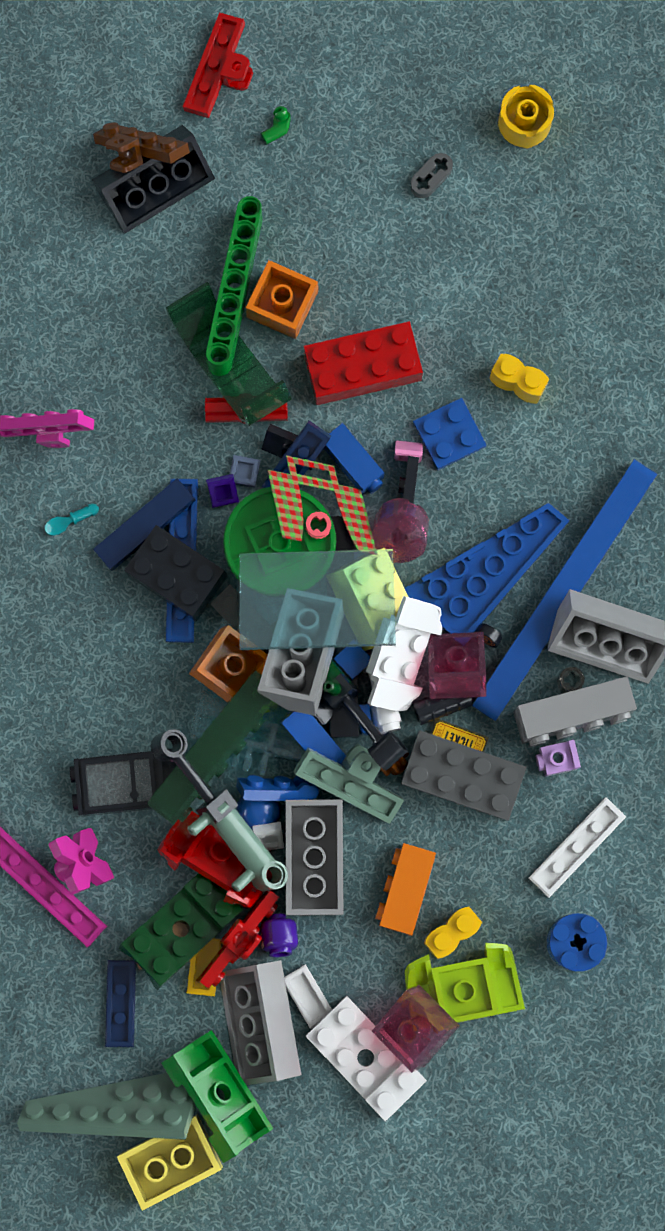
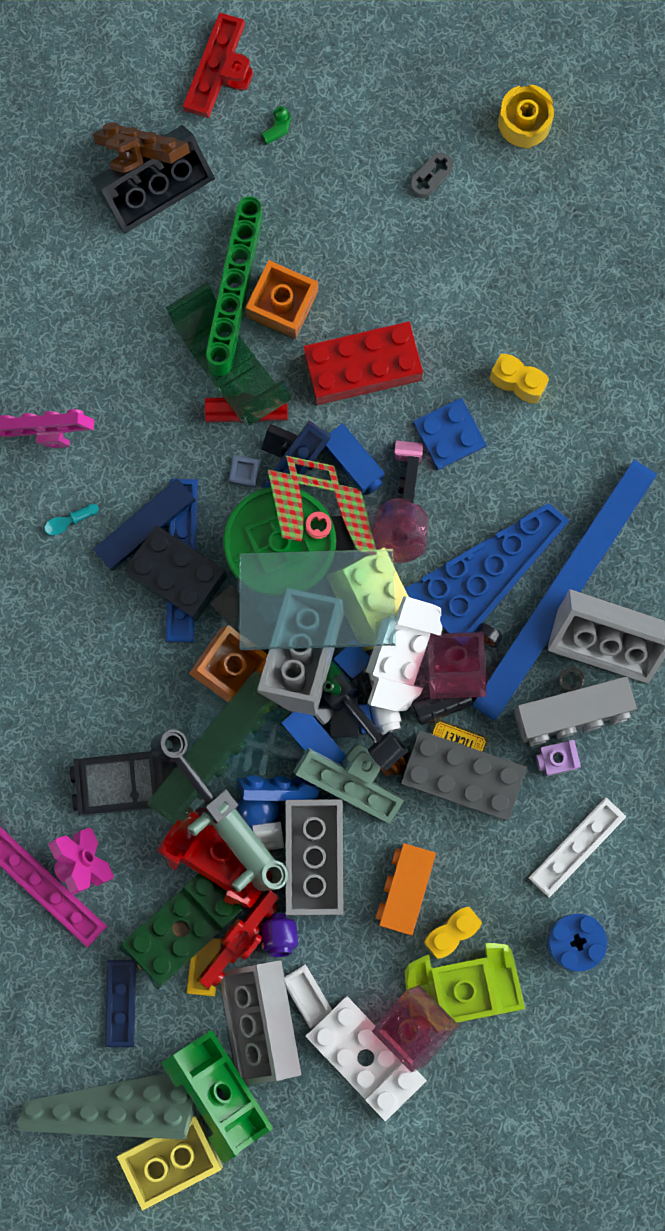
dark purple tile [206,474,239,508] -> none

